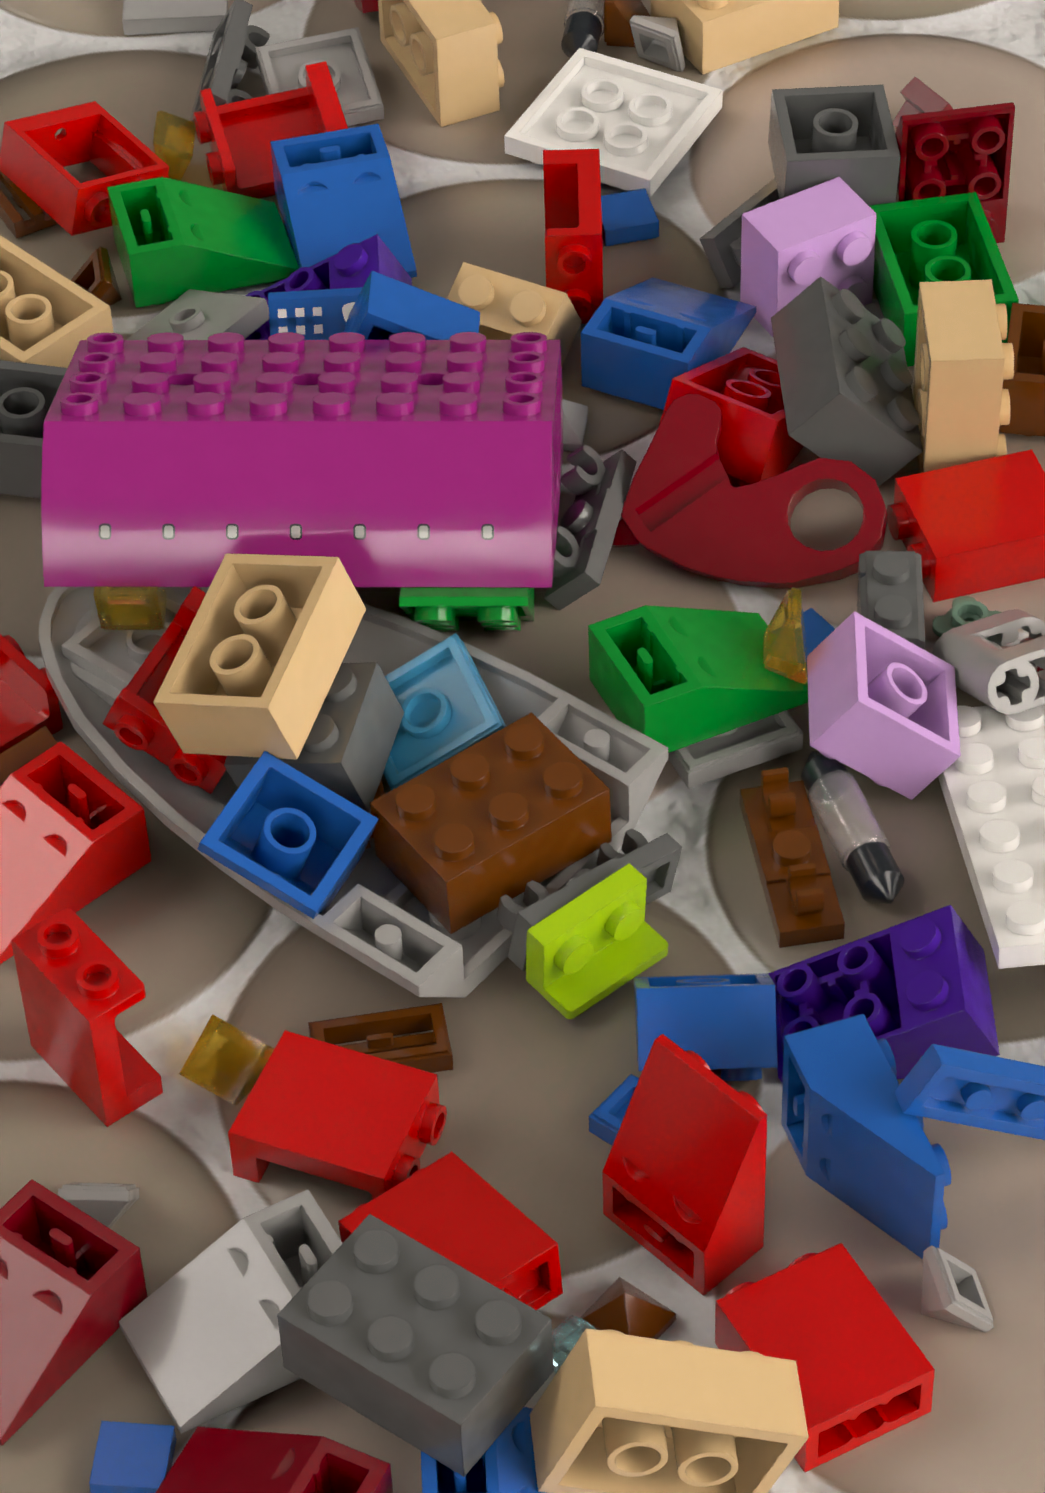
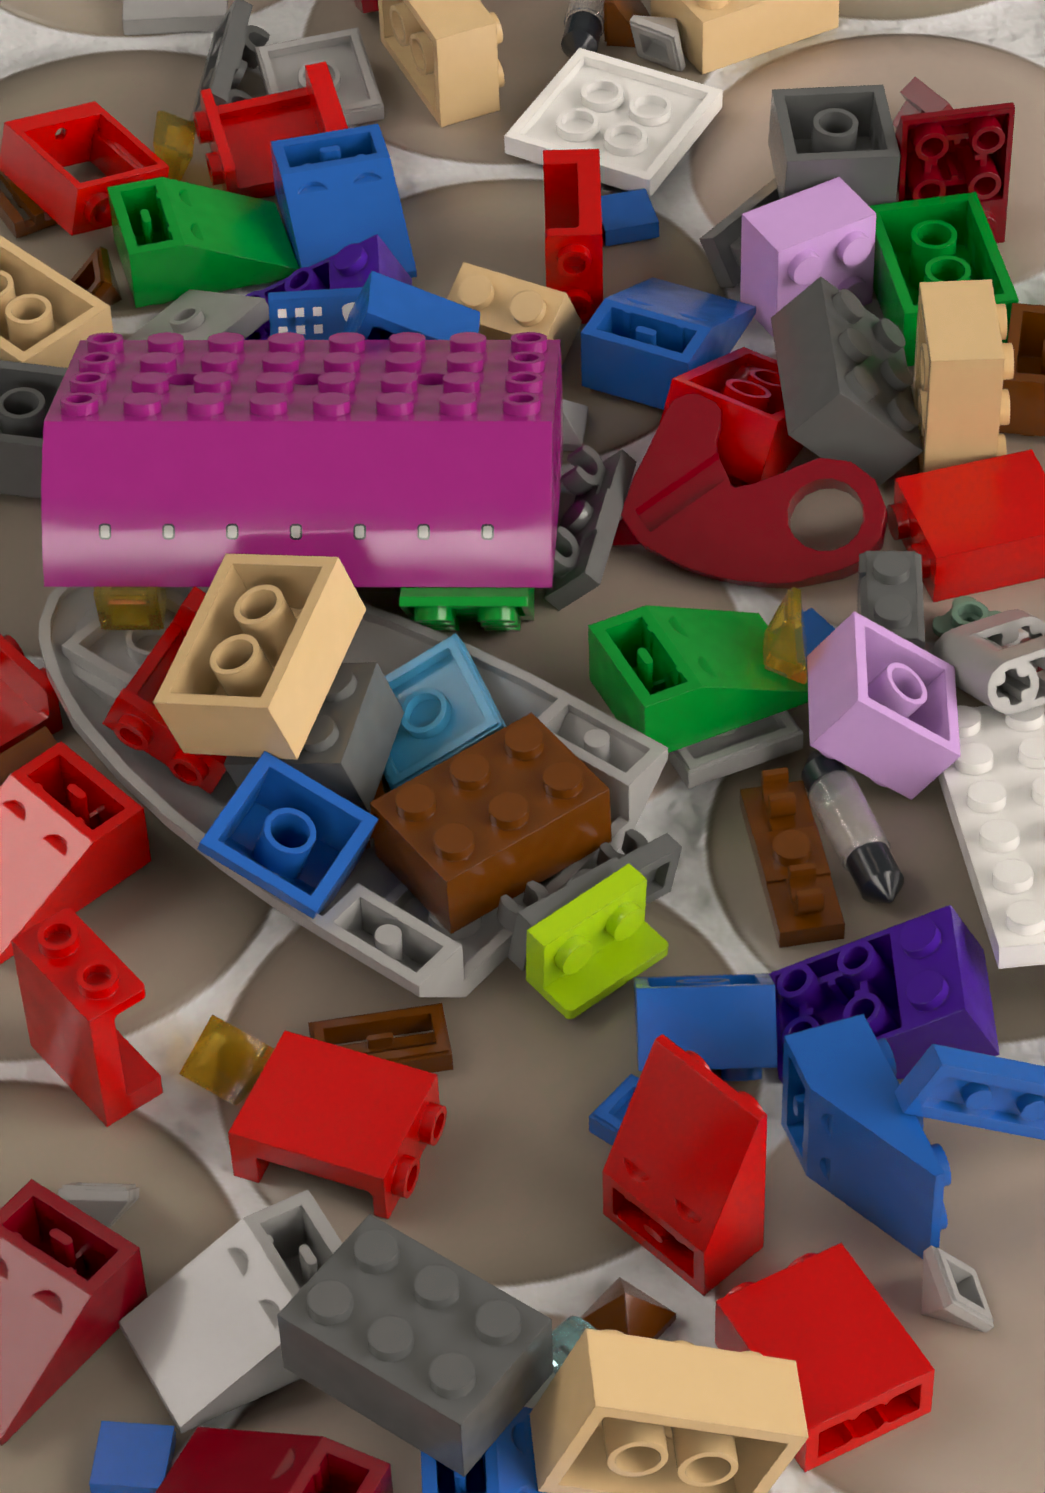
red panel [338,1151,563,1310] -> none

